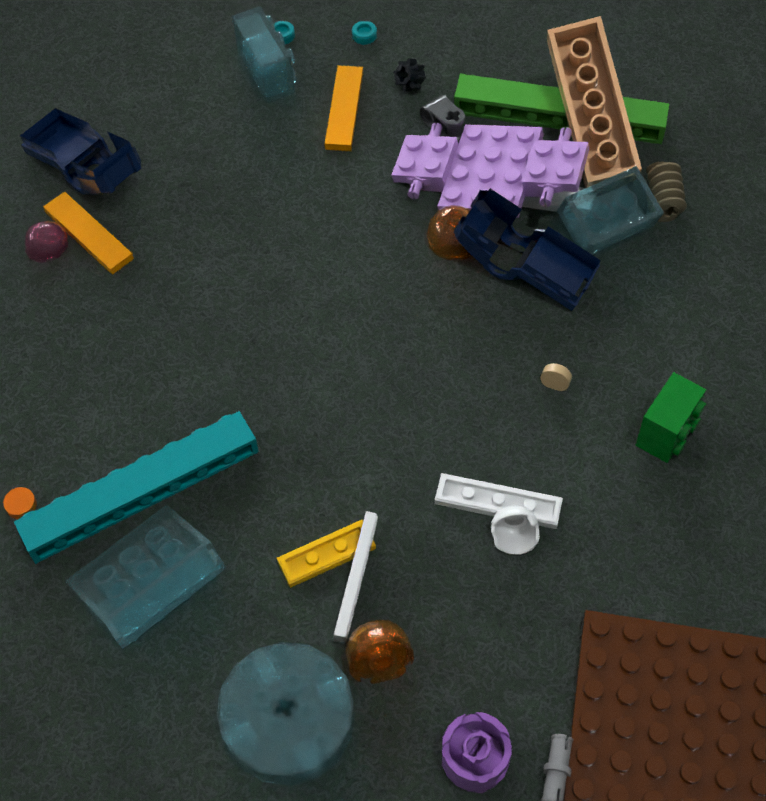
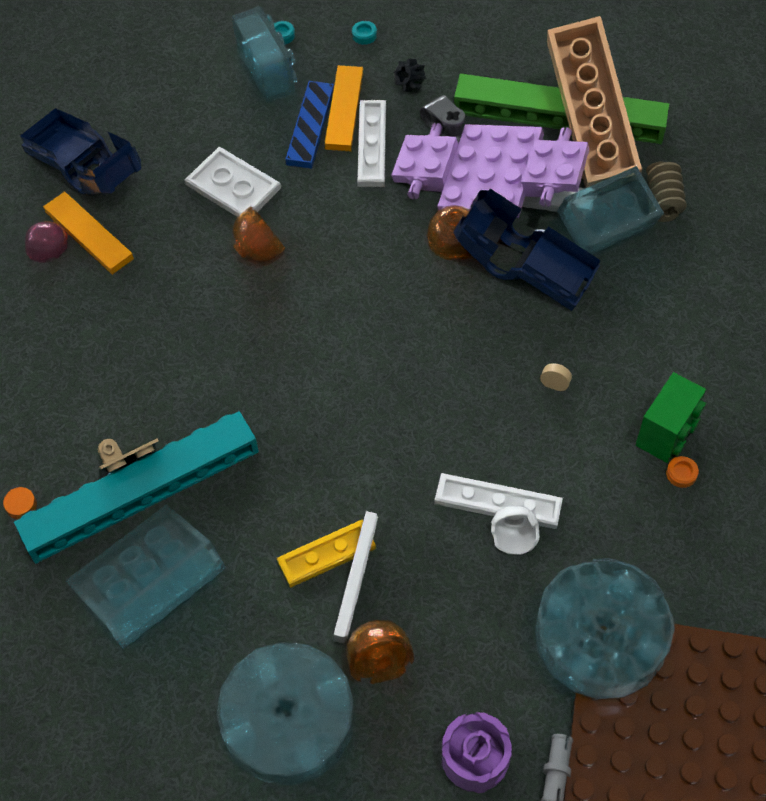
none -> tan hinge [98,439,158,472]
none -> white tile [184,147,281,223]
none -> clear orange cylinder [232,206,286,262]
none -> blue tile [286,81,334,169]
none -> white tile [358,100,386,187]
none -> clear light blue brick [535,558,675,699]
none -> orange tile [666,456,699,488]

